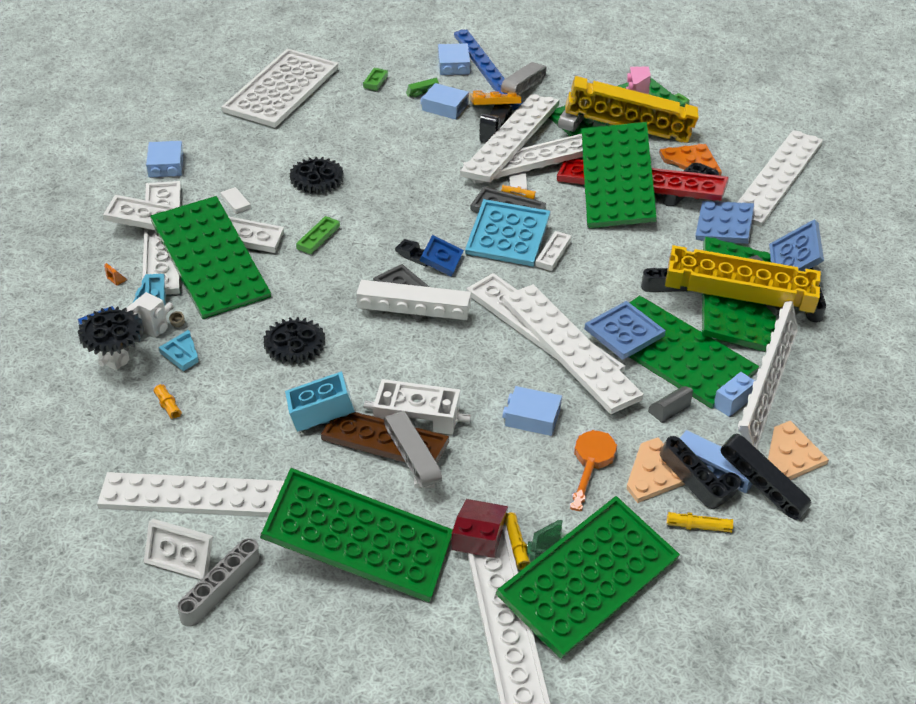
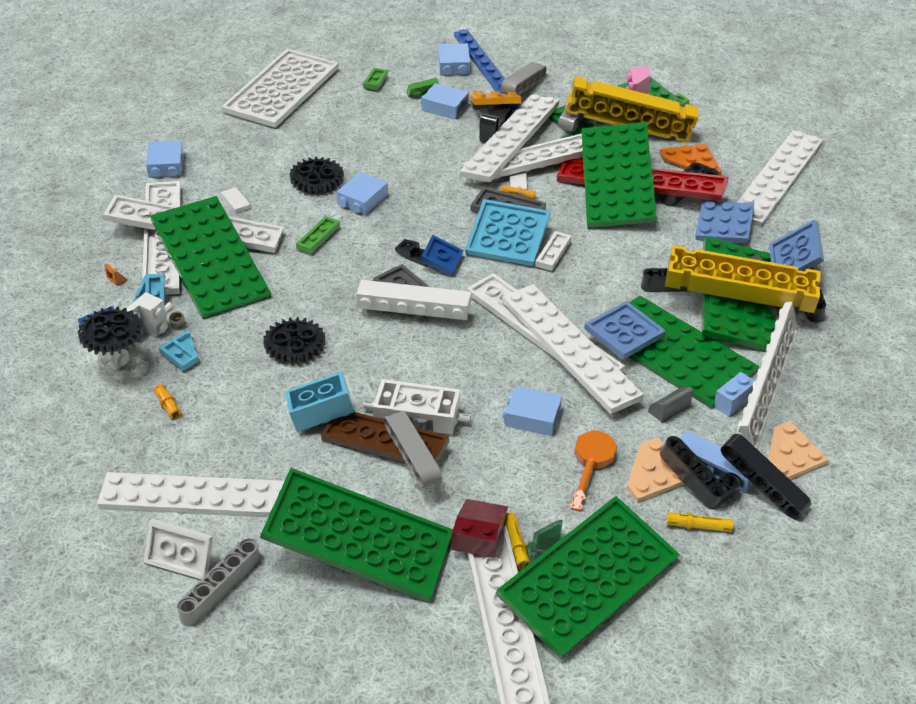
none -> light blue brick [337,172,388,216]

